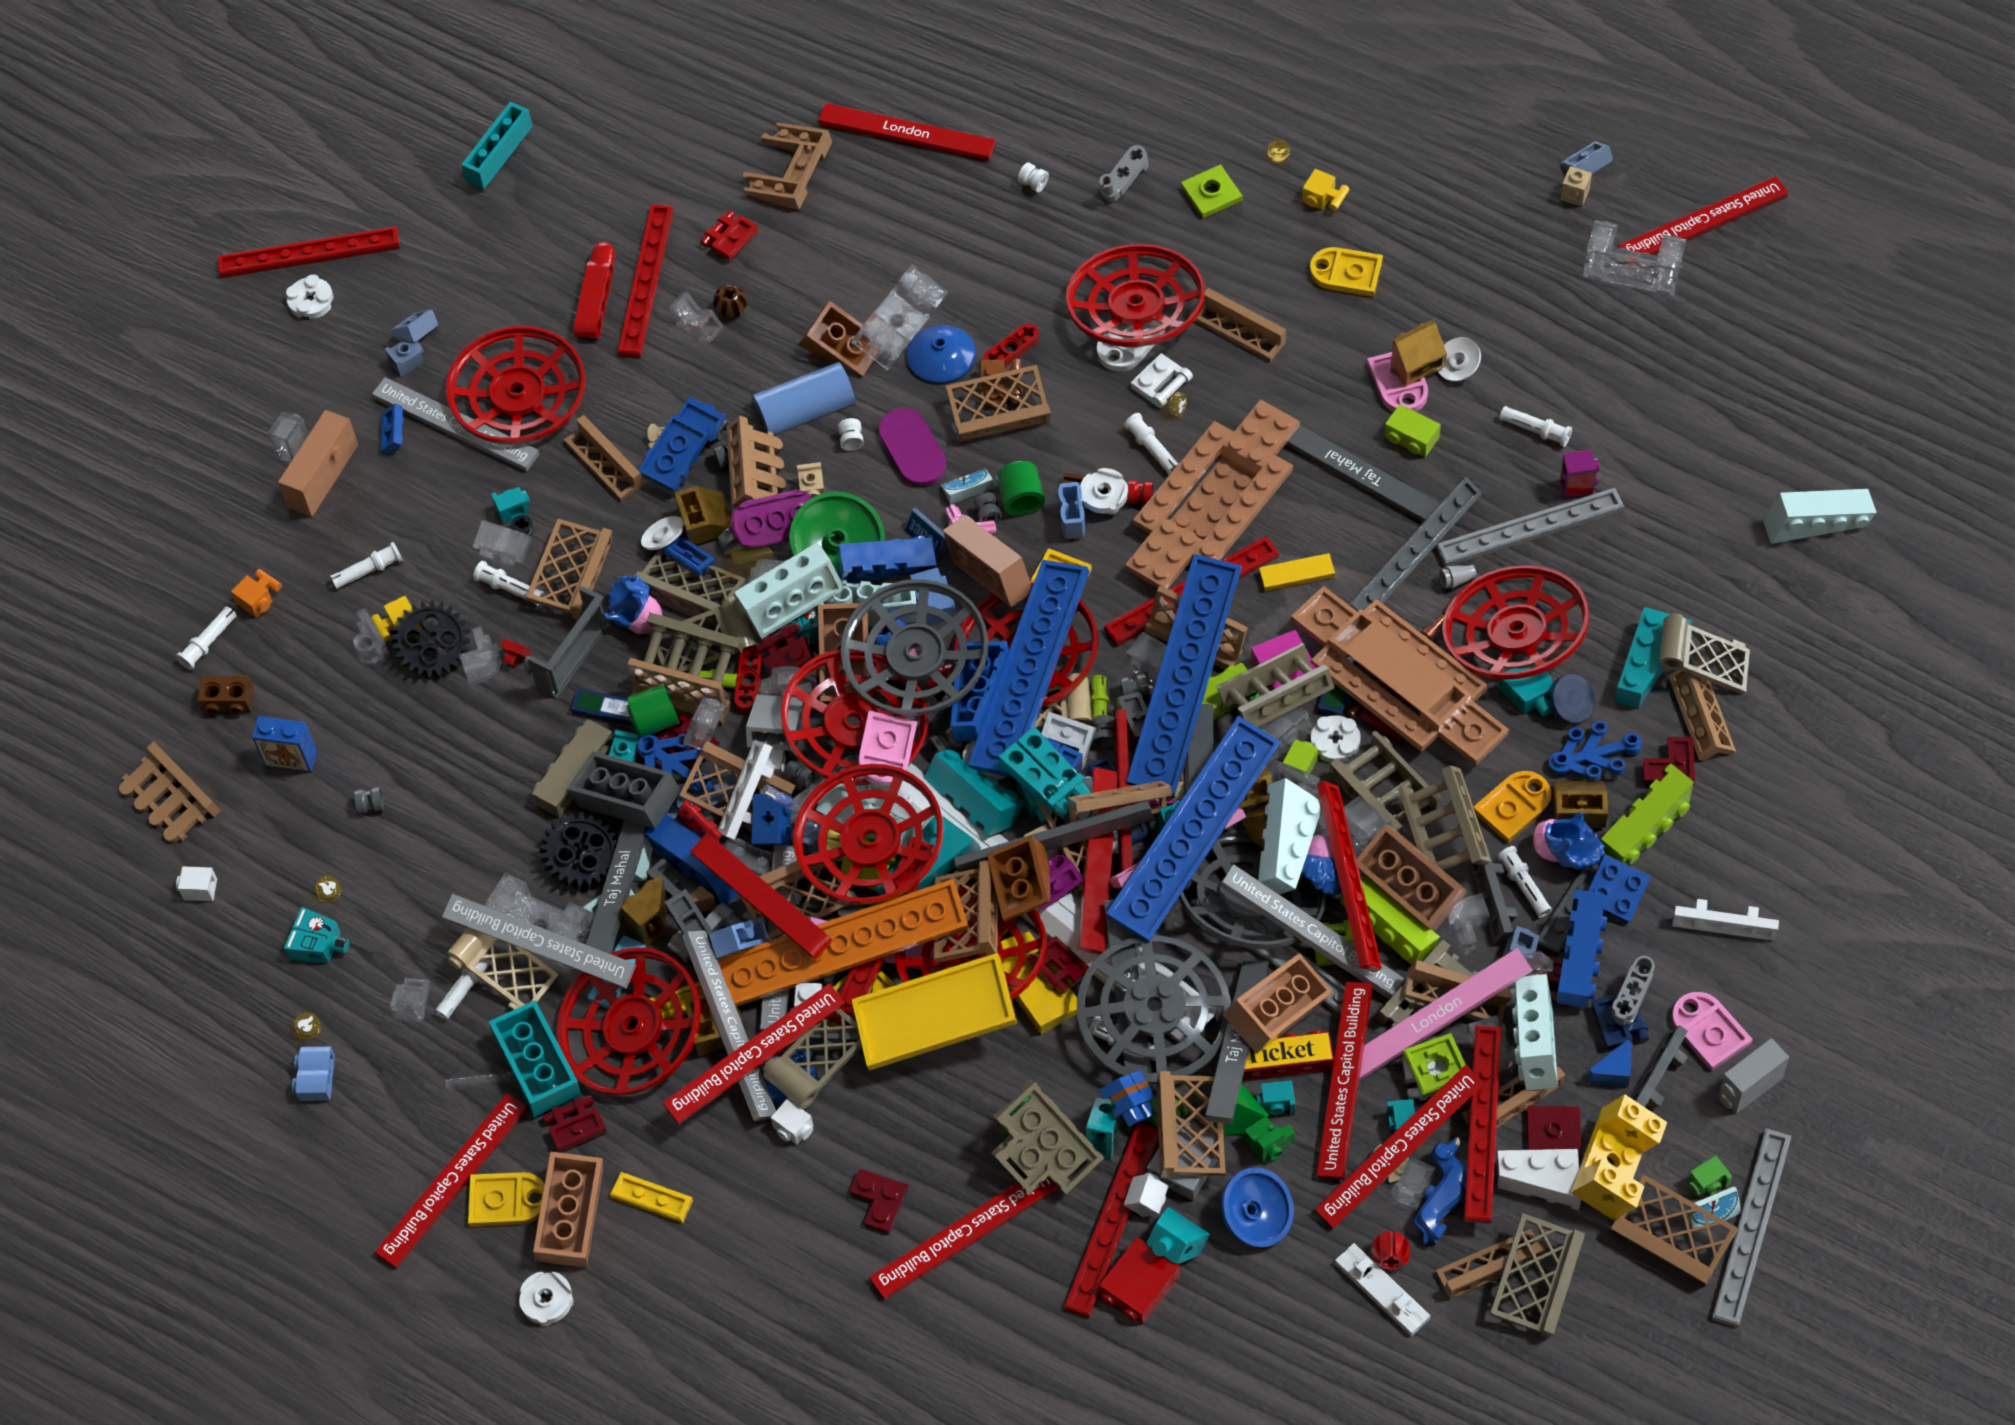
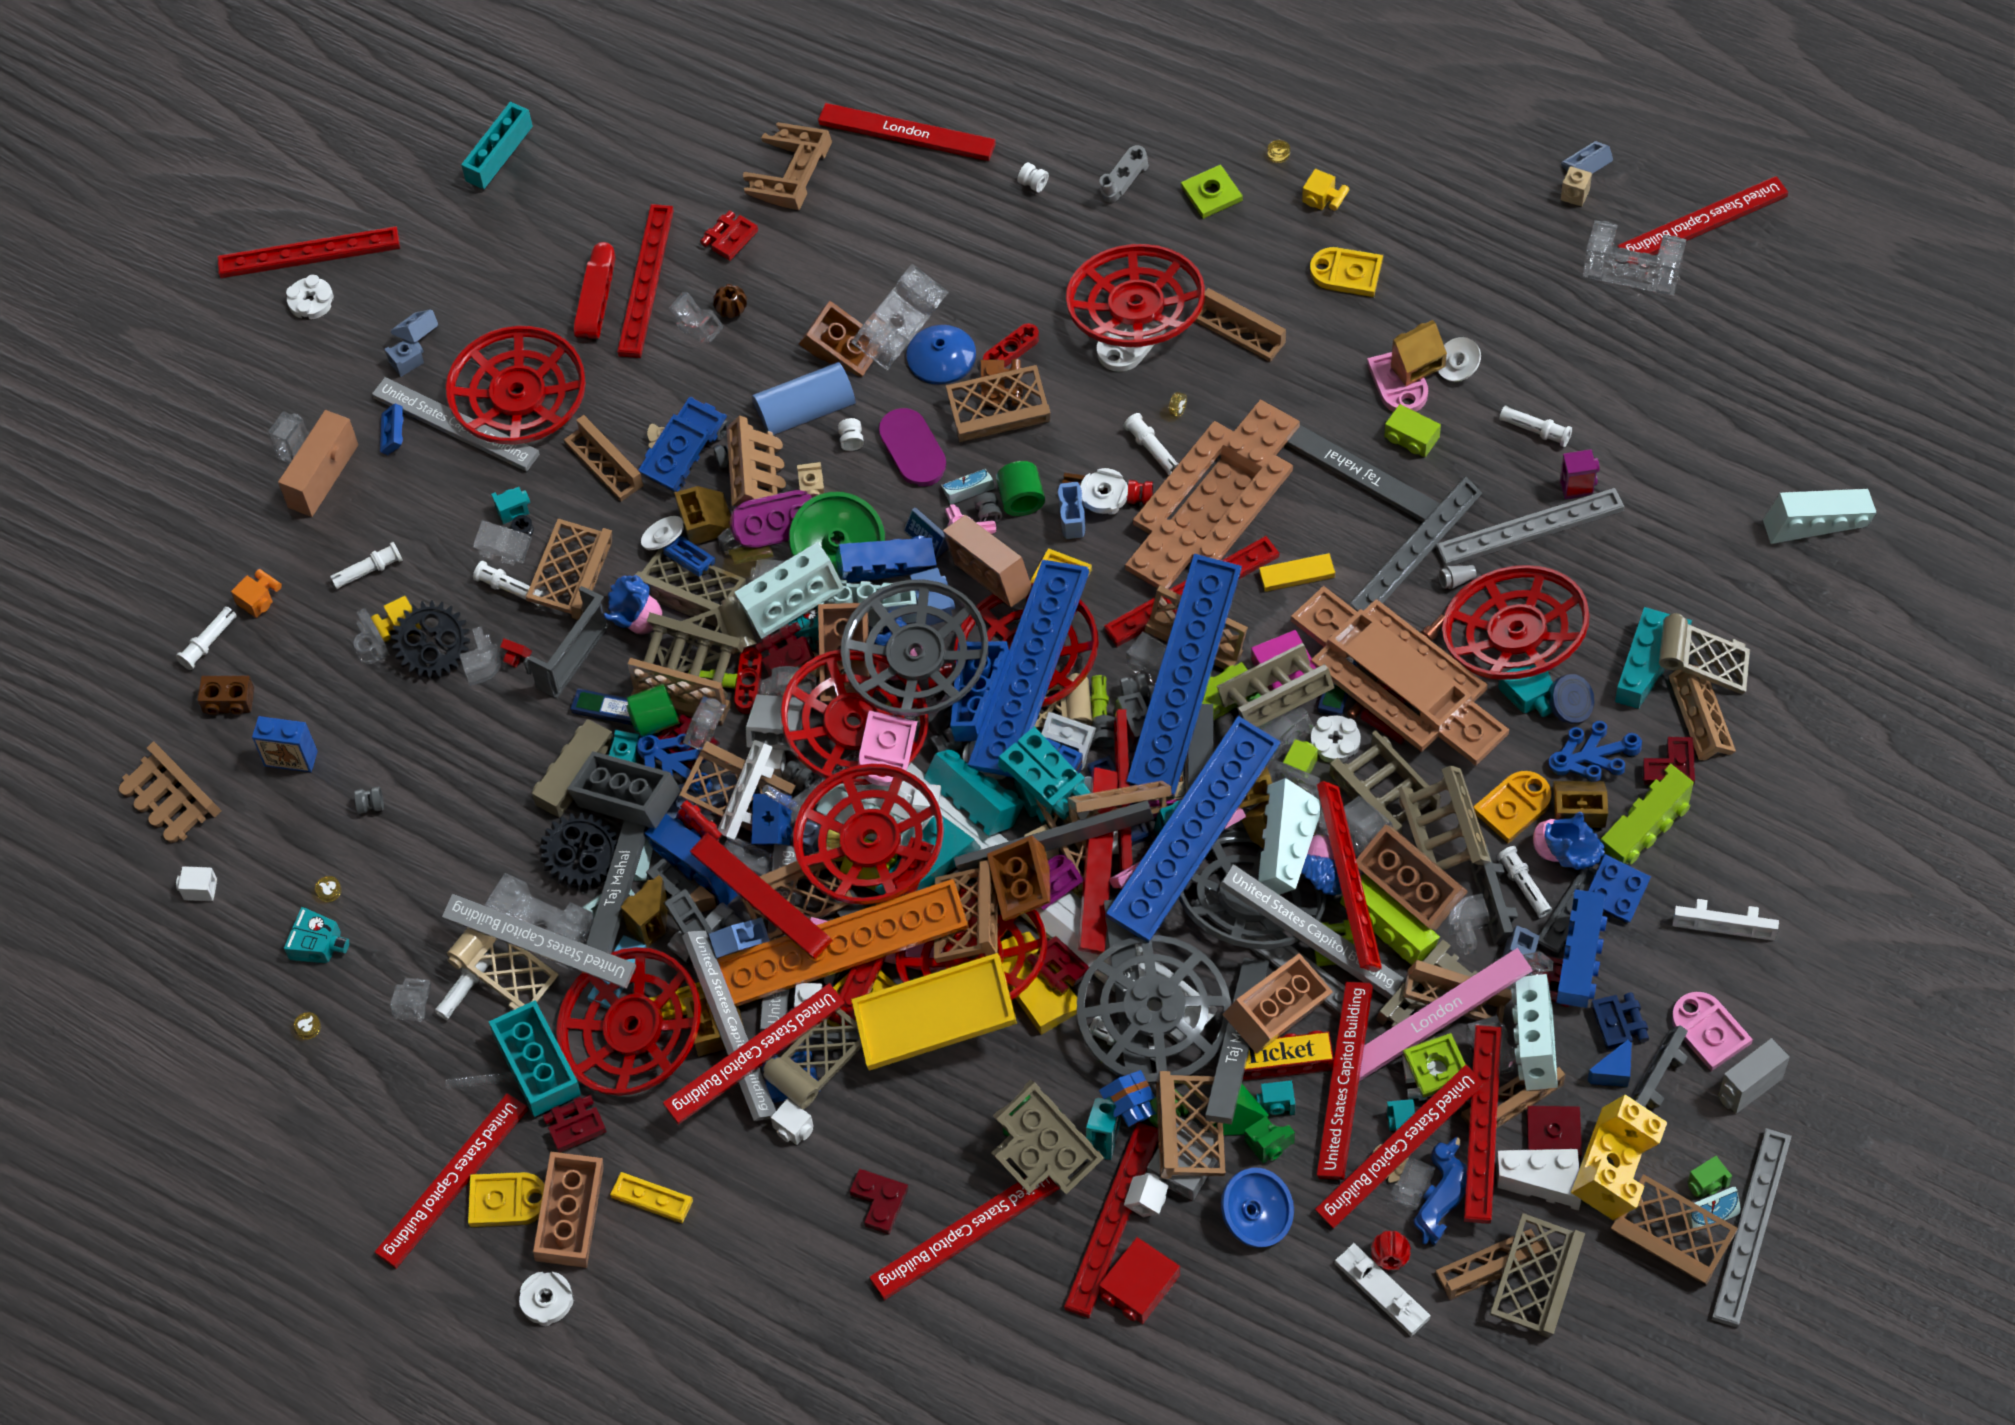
medium blue brick [292,1046,335,1101] -> none
white plate [1131,353,1193,408] -> none
teal torso [1147,1207,1210,1264] -> none
light grey beam [1612,956,1655,1026] -> none
none -> white tile [912,784,941,810]

